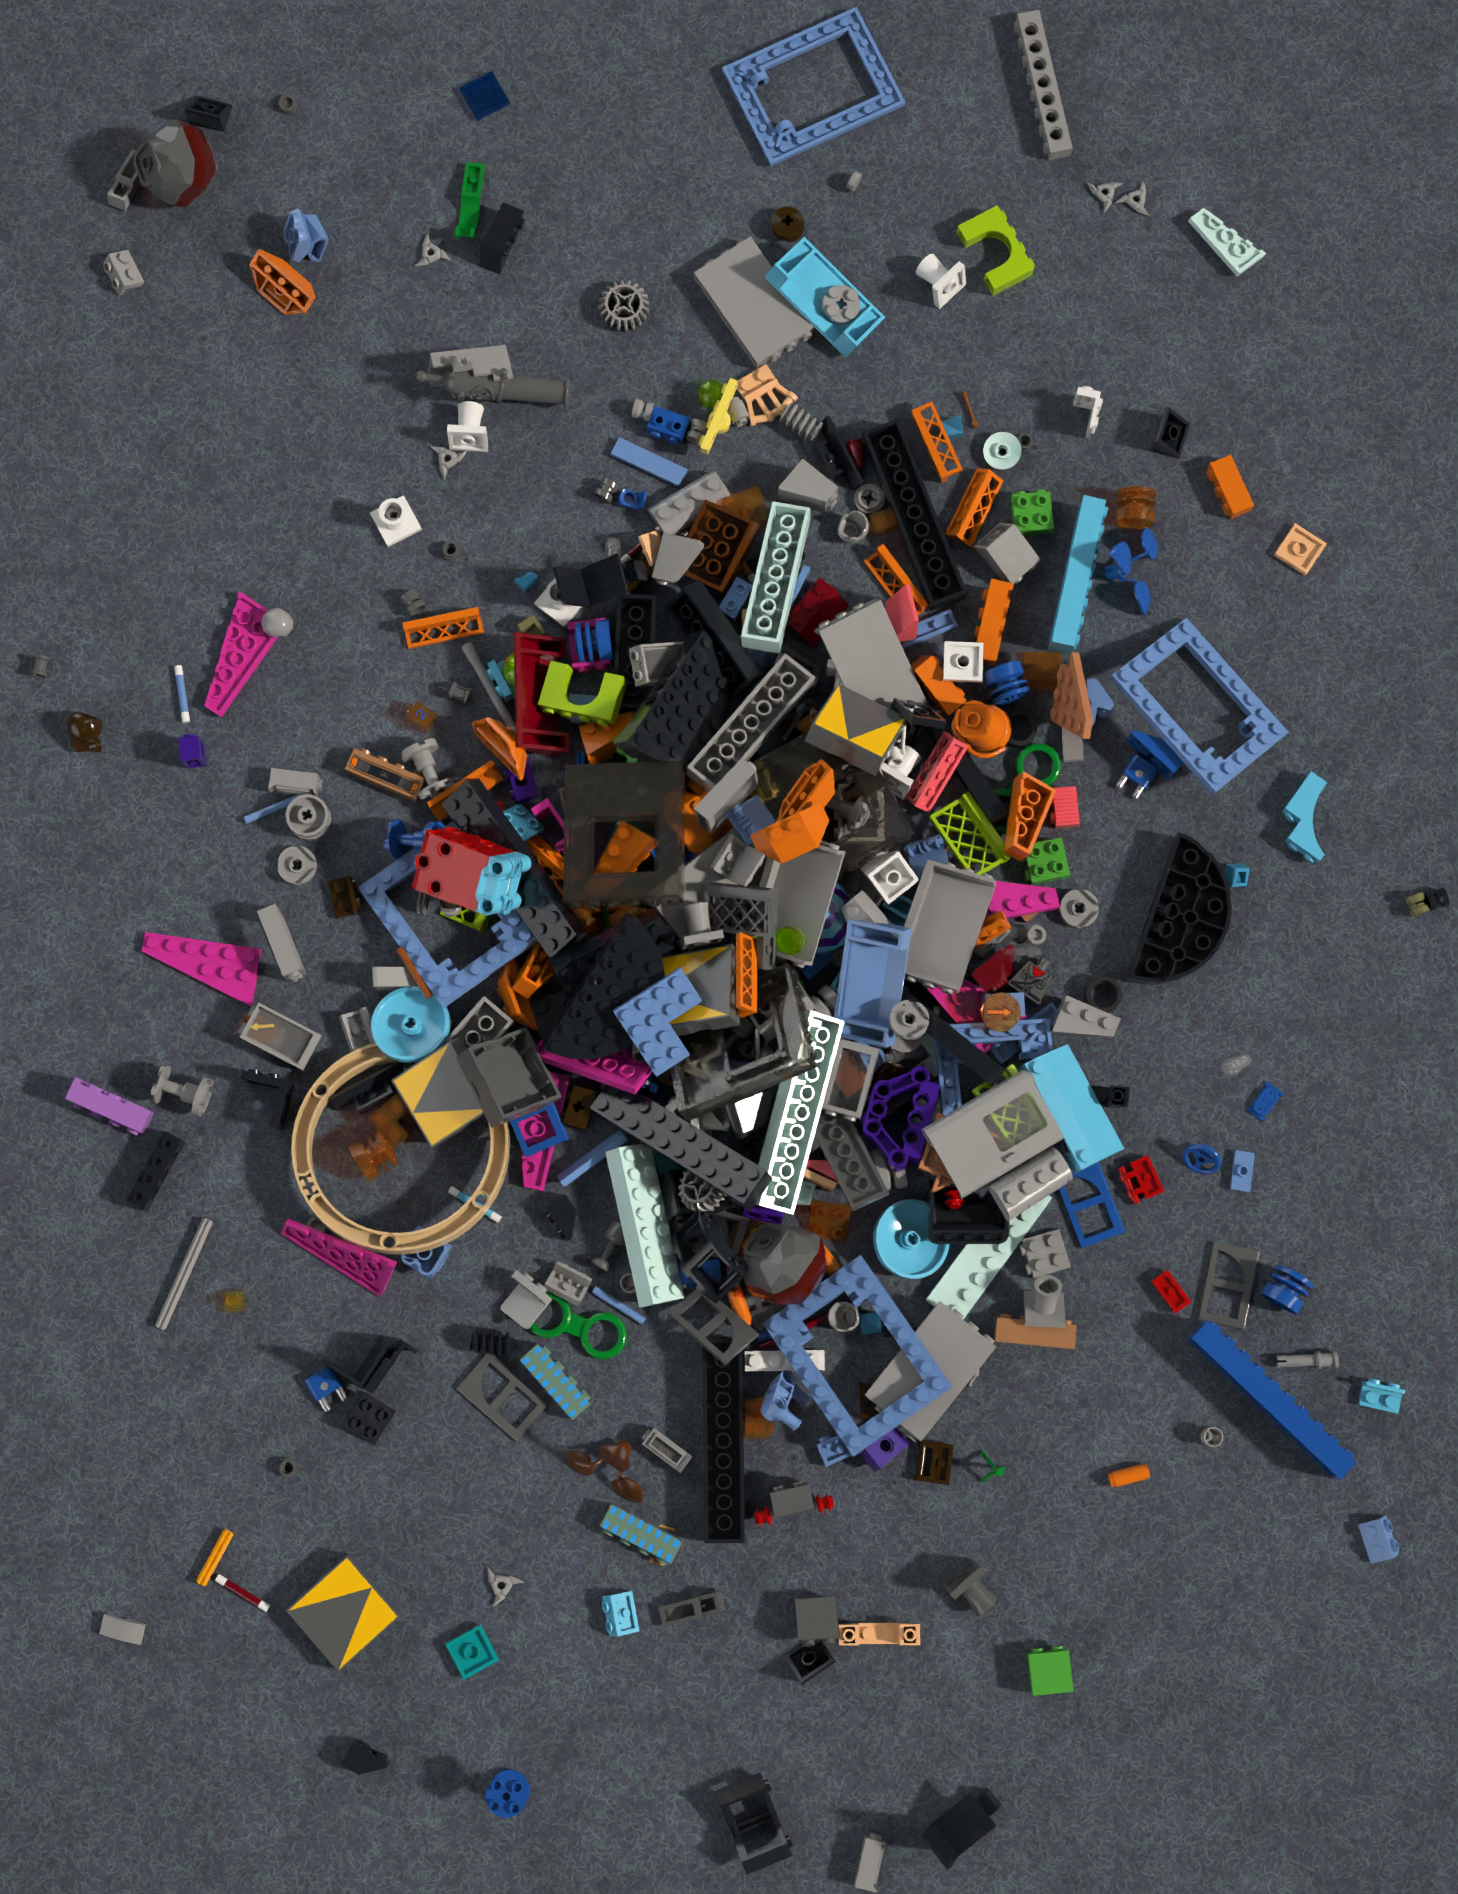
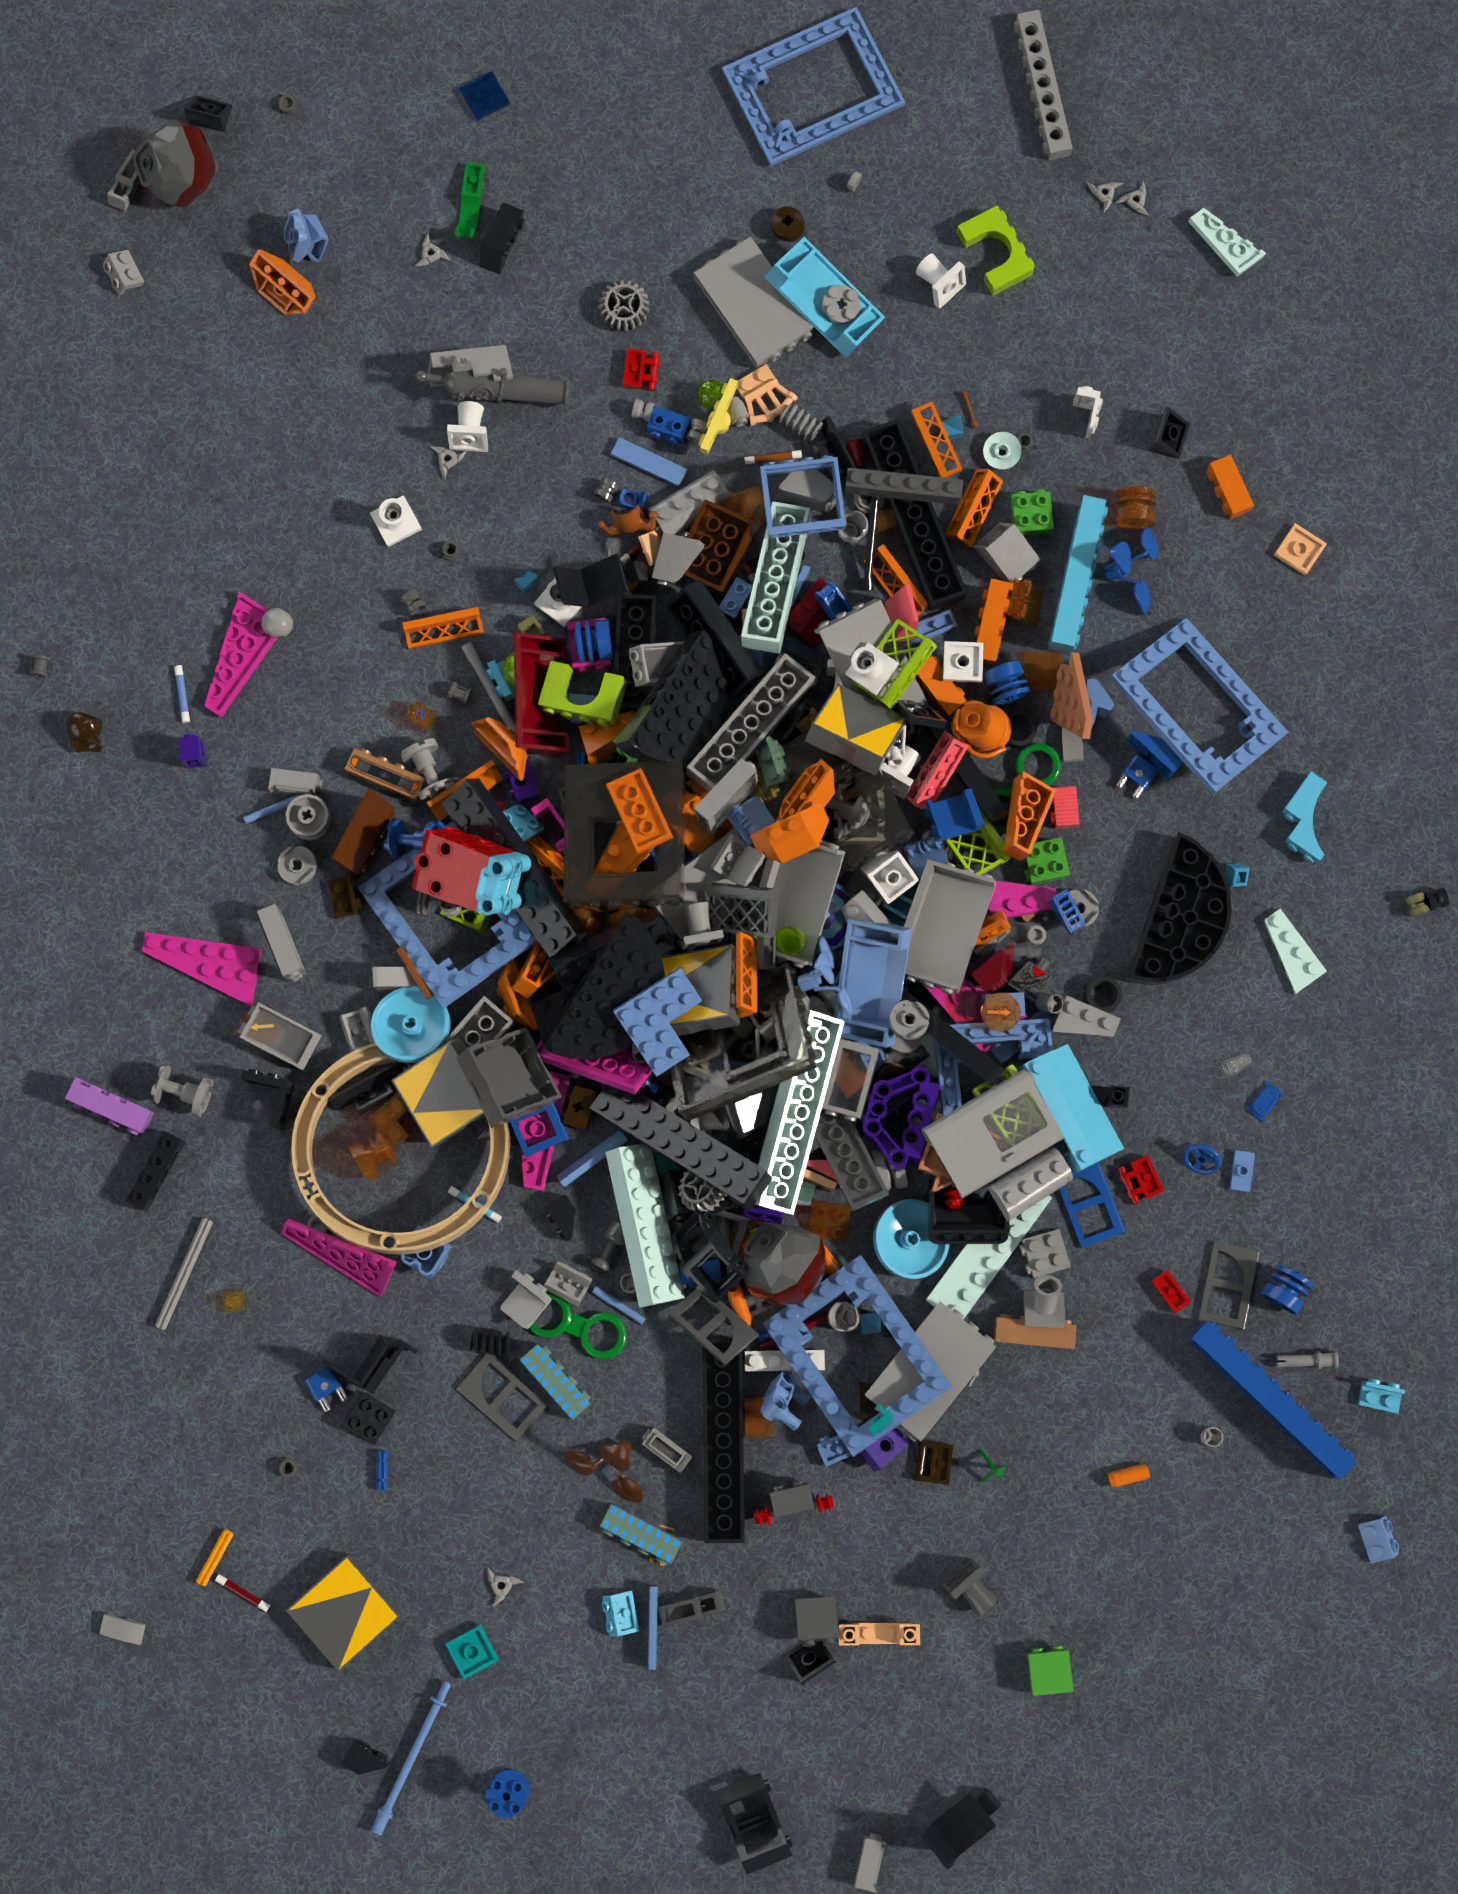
none -> reddish brown slope [332,788,396,878]
none -> medium blue bar [370,1682,450,1835]
none -> blue axle [376,1451,388,1490]
none -> dark orange piece [597,505,657,536]
none -> orange tile [606,768,674,854]
none -> red plate [623,348,660,391]
none -> medium blue tile [648,1585,658,1670]
none -> dark orange bar [744,450,802,465]
none -> sand green bracket [755,736,791,788]
none -> medium blue window [760,455,846,539]
none -> medium blue plant [798,936,852,1022]
none -> blue piece [814,581,853,621]
none -> dark grey brick [845,468,963,505]
none -> white plant [845,642,900,696]
none -> lime fence [852,618,937,709]
none -> black piece [859,497,879,591]
none -> teal bracket [868,1404,894,1437]
none -> blue panel [923,788,984,842]
none -> clear orange hinge [1007,578,1044,627]
none -> dark grey wheel [1036,992,1064,1014]
none -> blue slope [1048,889,1086,934]
none -> light aqua wing [1263,909,1327,994]

